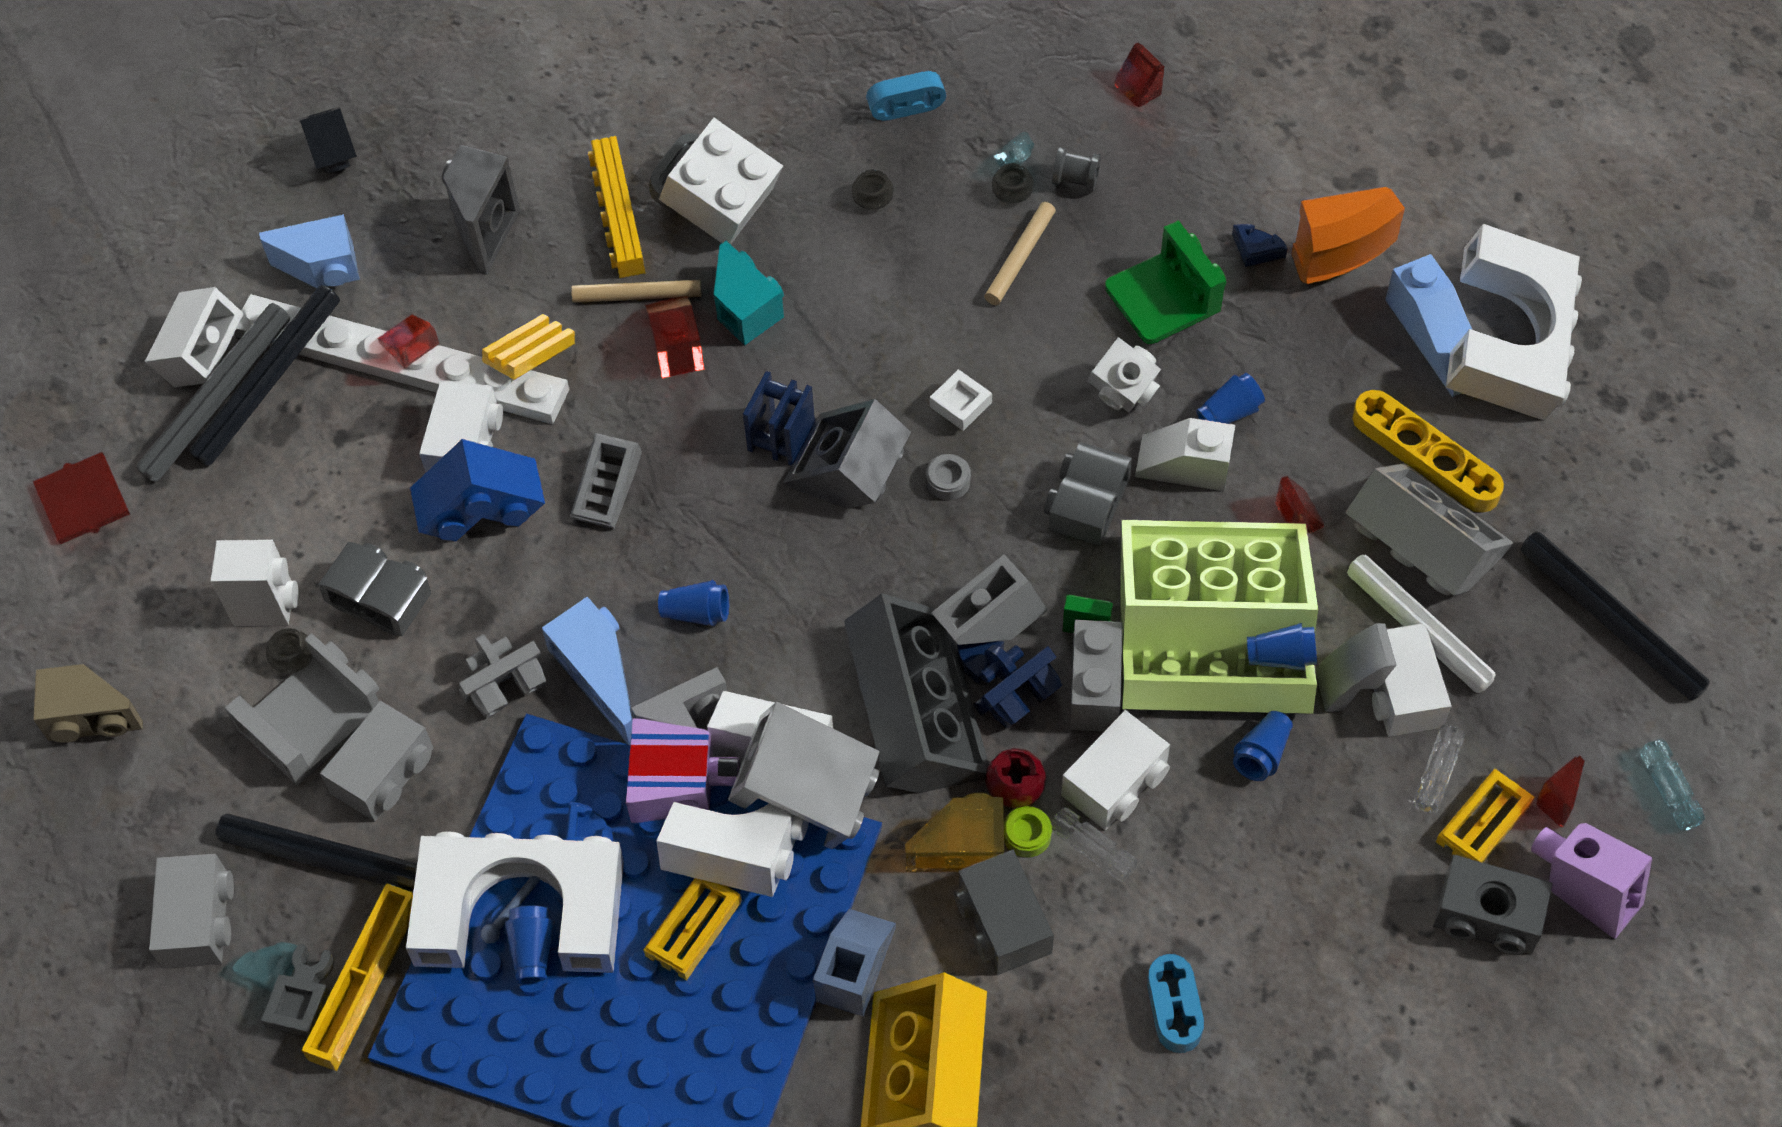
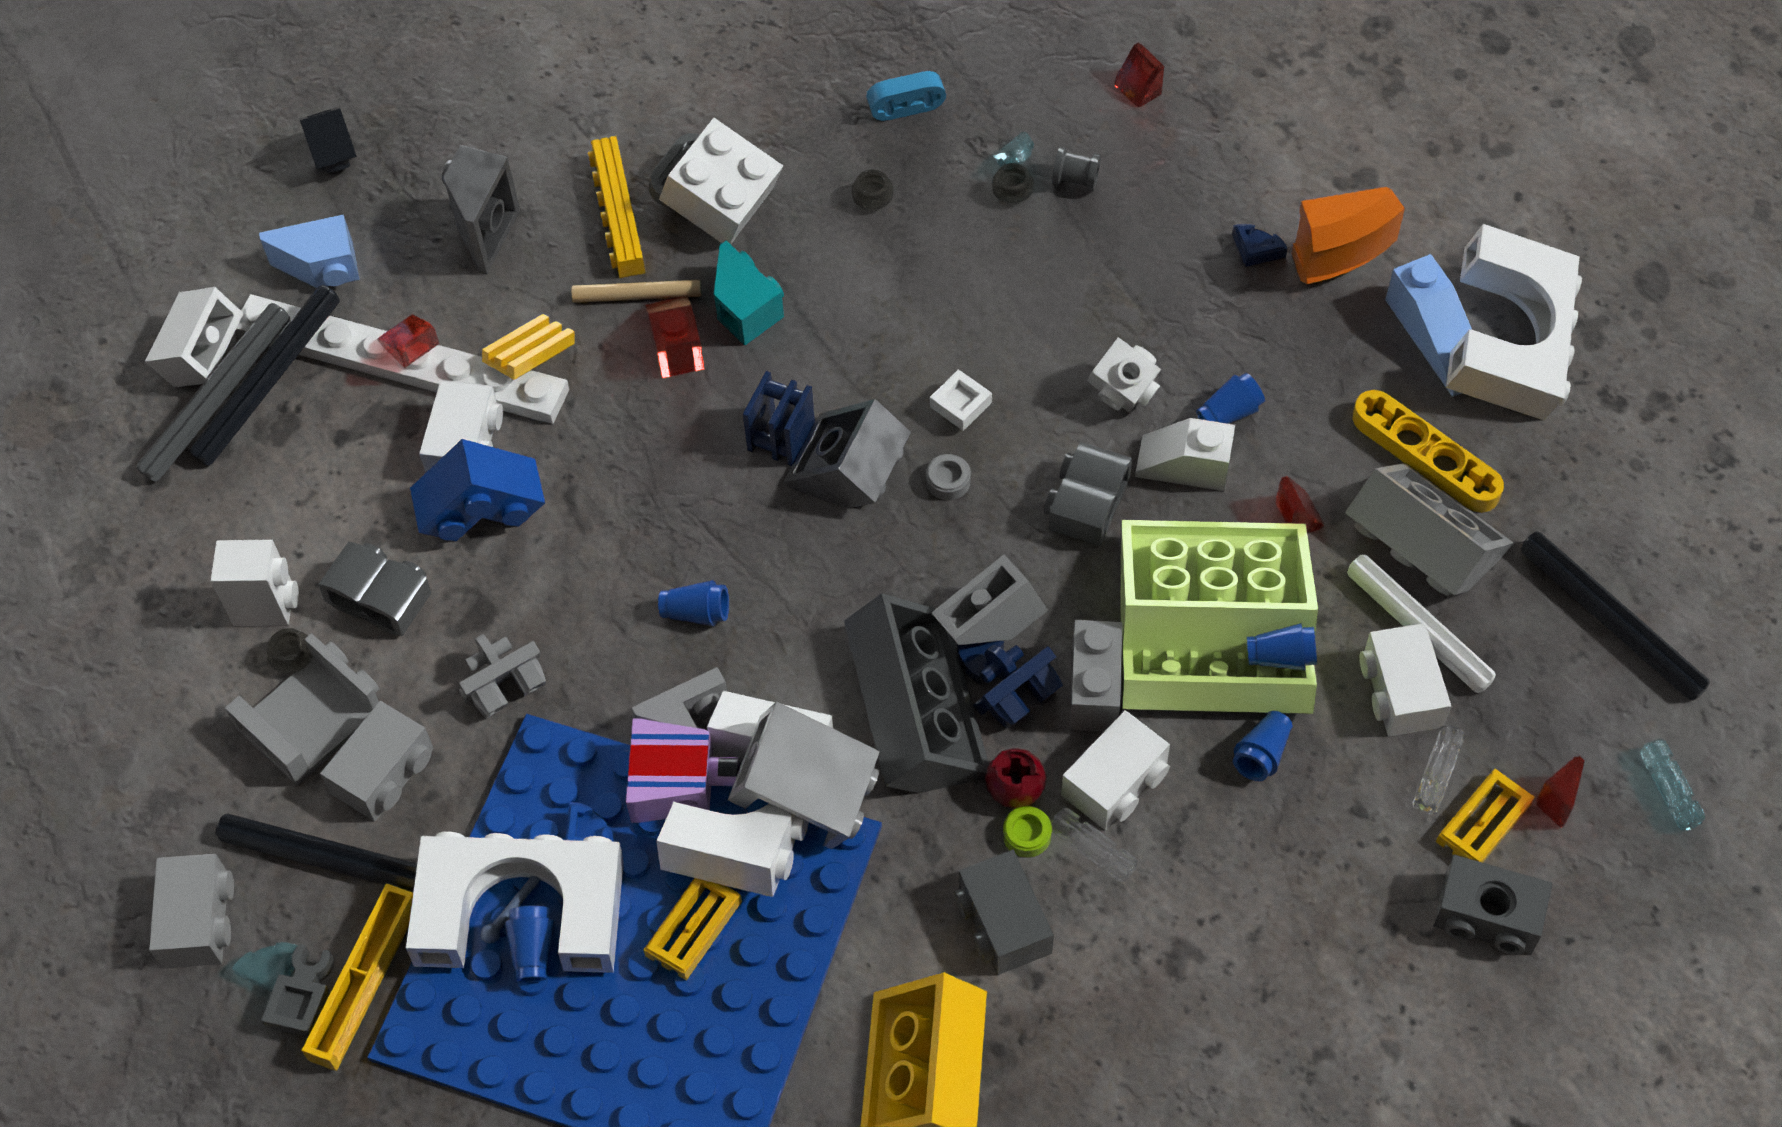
clear red piece [33,452,130,545] -> none
dark tan slope [34,664,143,743] -> none
light blue slope [542,597,633,745] -> none
light grey slope [570,433,642,529] -> none
sand blue slope [813,909,896,1016] -> none
clear yellow slope [905,793,1004,872] -> none
tan bar [984,202,1056,305] -> none
green tile [1062,595,1113,633] -> none
green bracket [1105,220,1226,344] -> none
dark azure beam [1147,954,1204,1053] -> none
light grey slope [1315,623,1397,712] -> none
lavender torso [1531,823,1652,939] -> none

